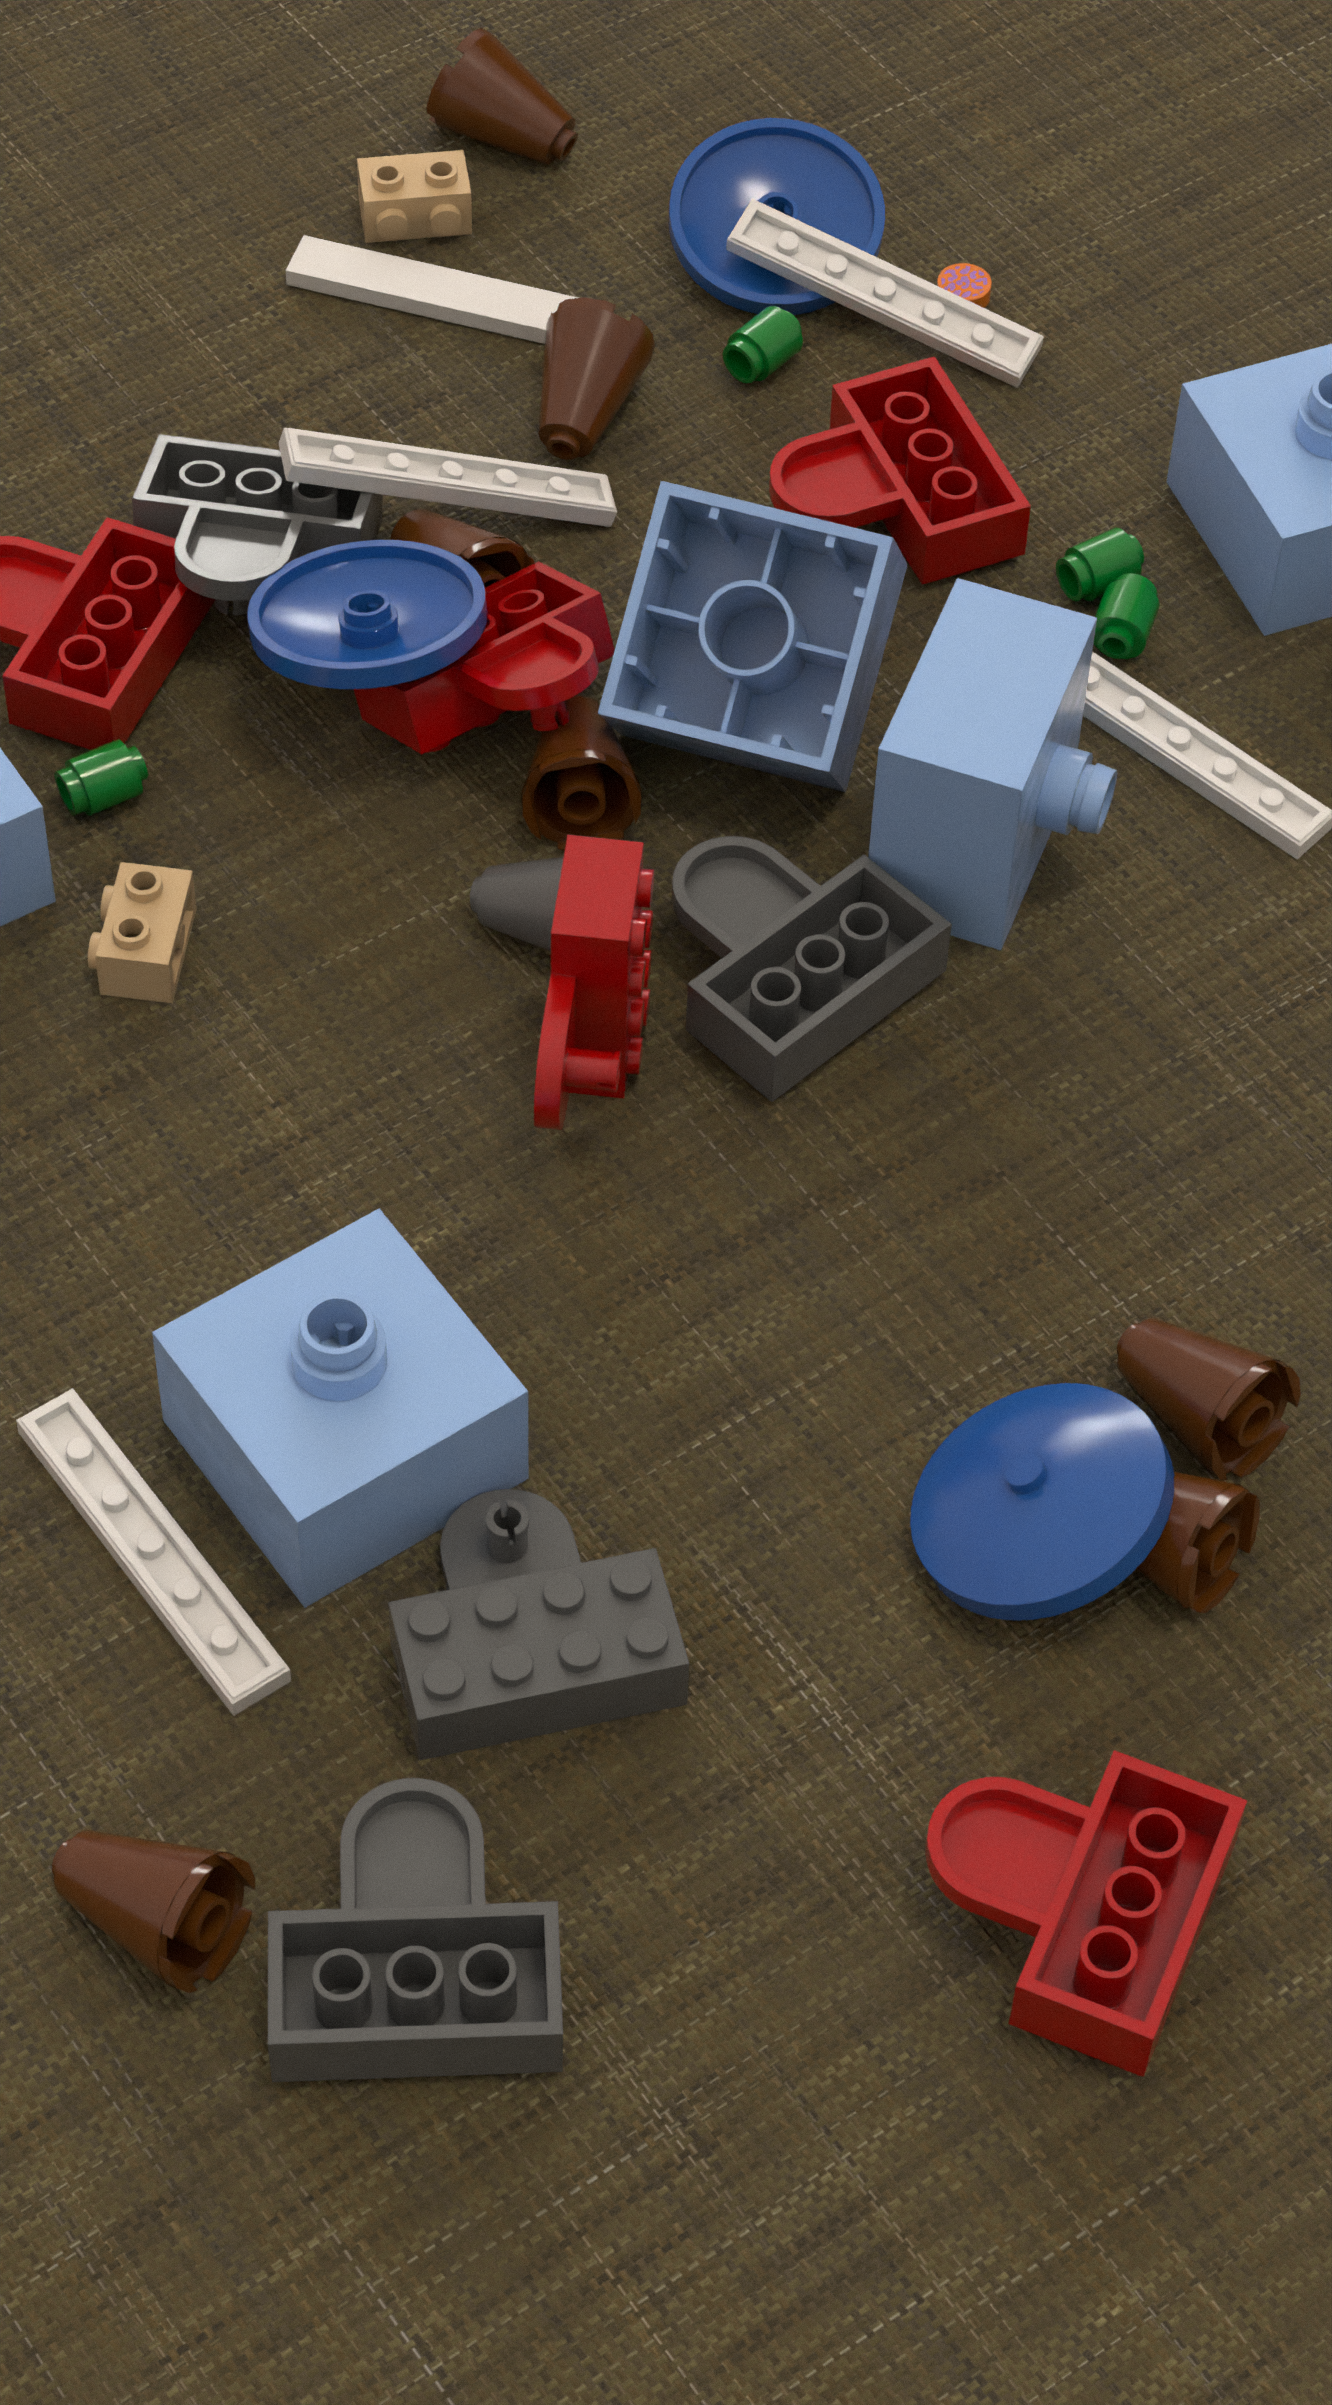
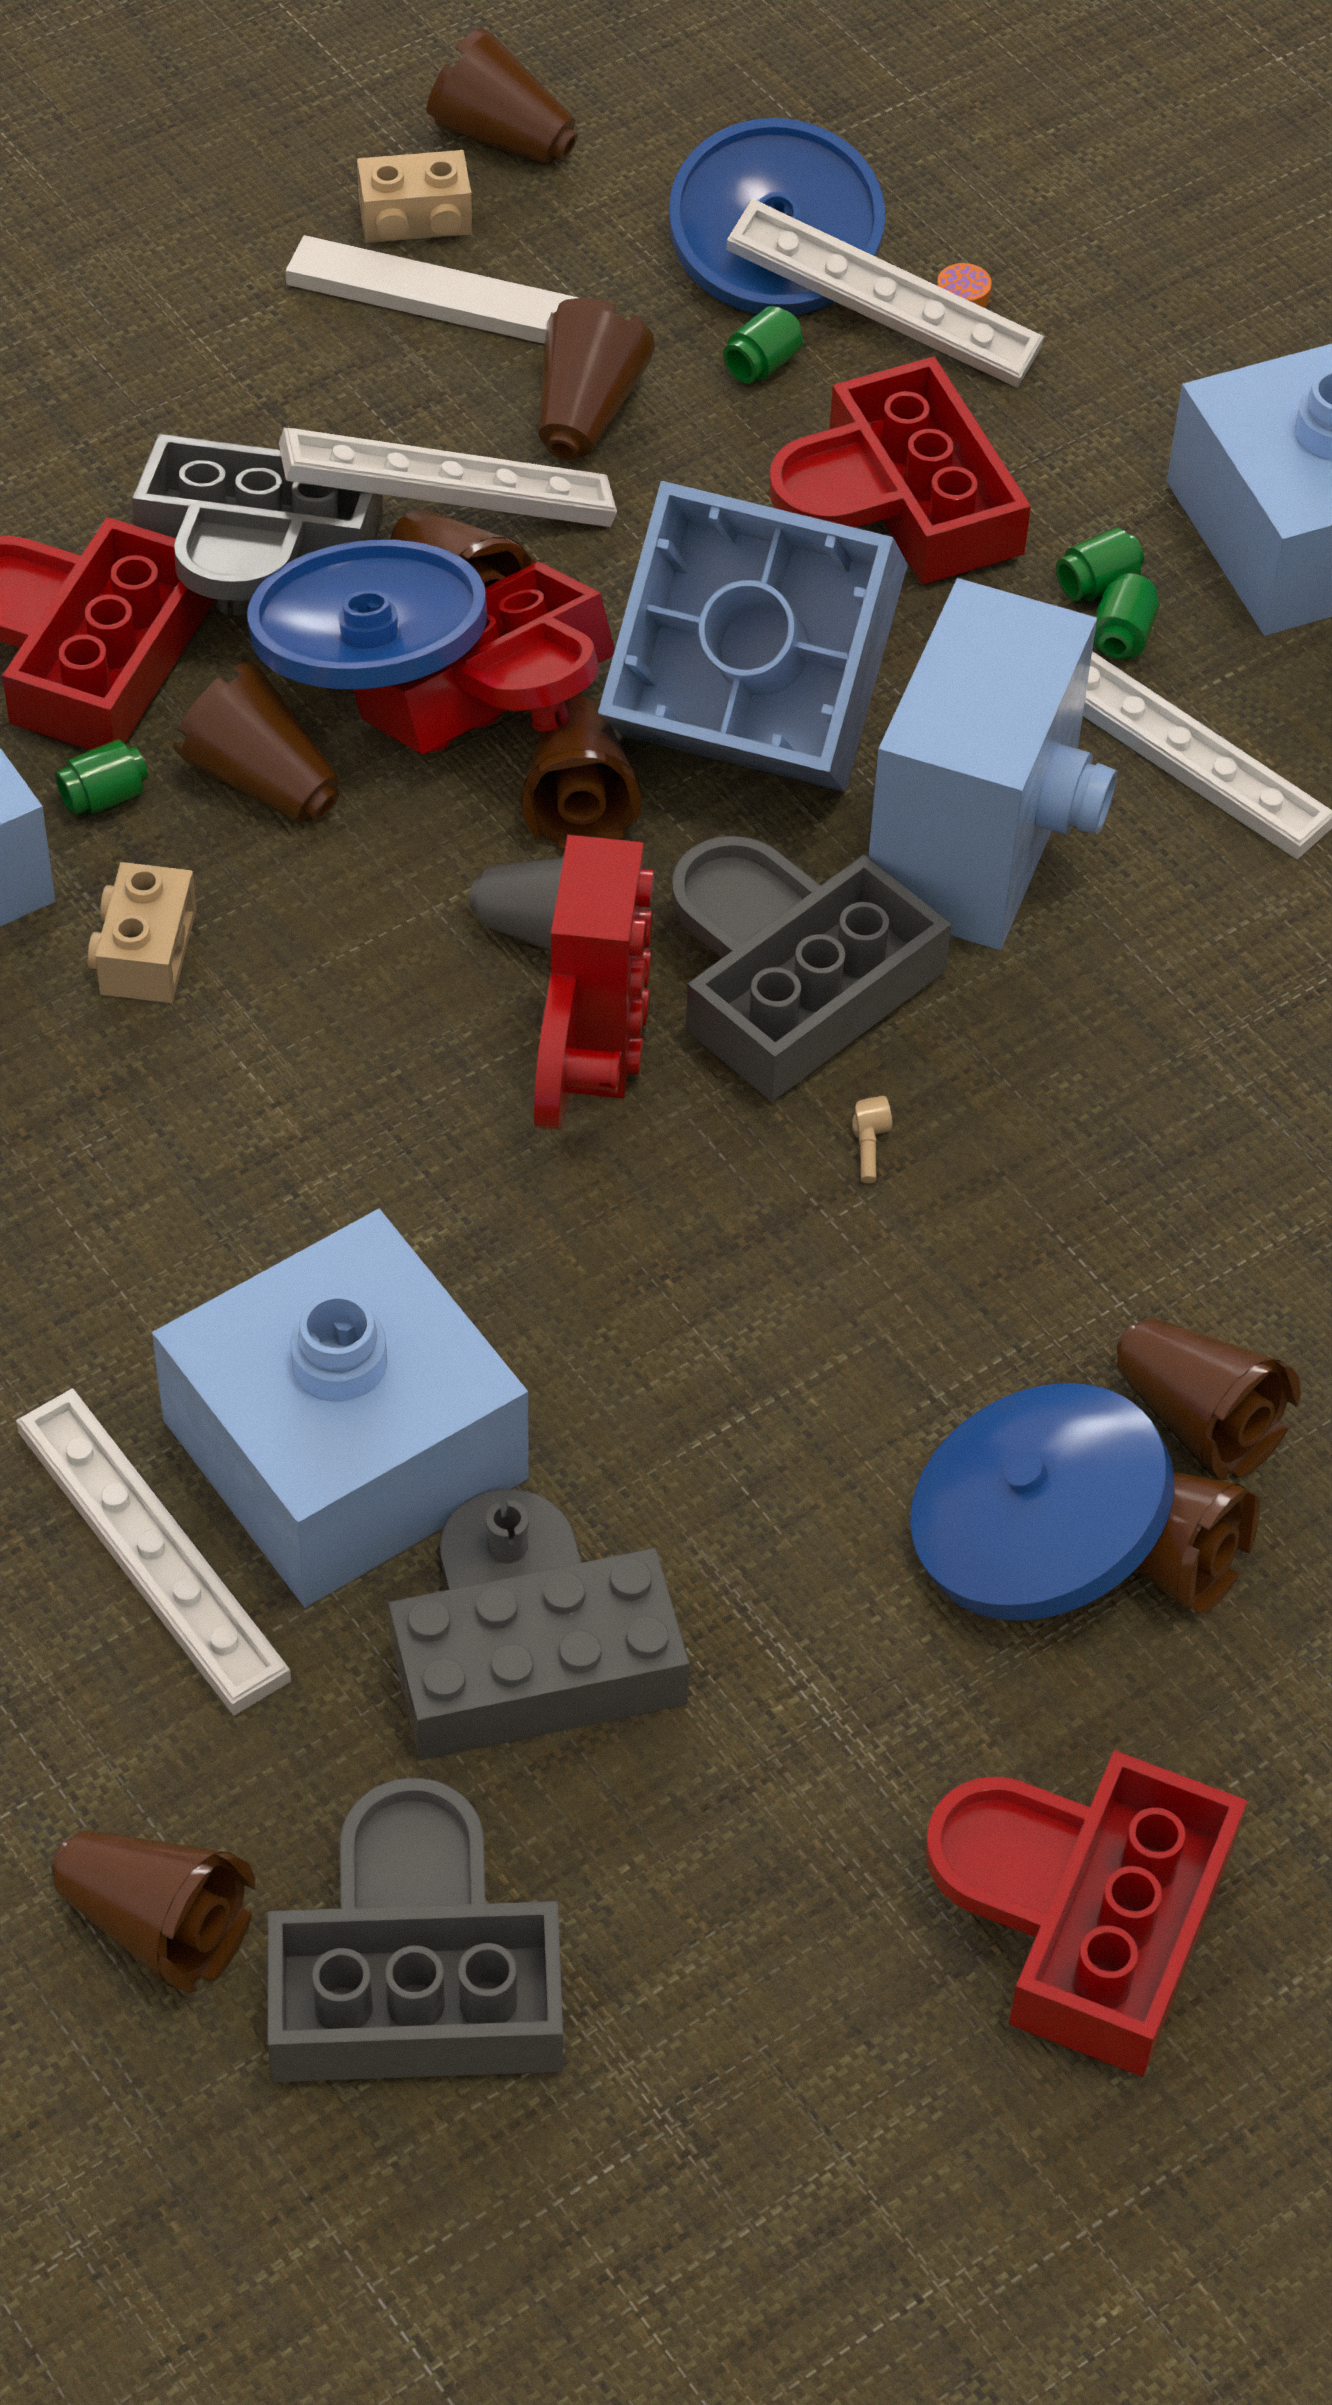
none -> reddish brown cone [173,662,339,822]
none -> tan hand [852,1096,892,1184]

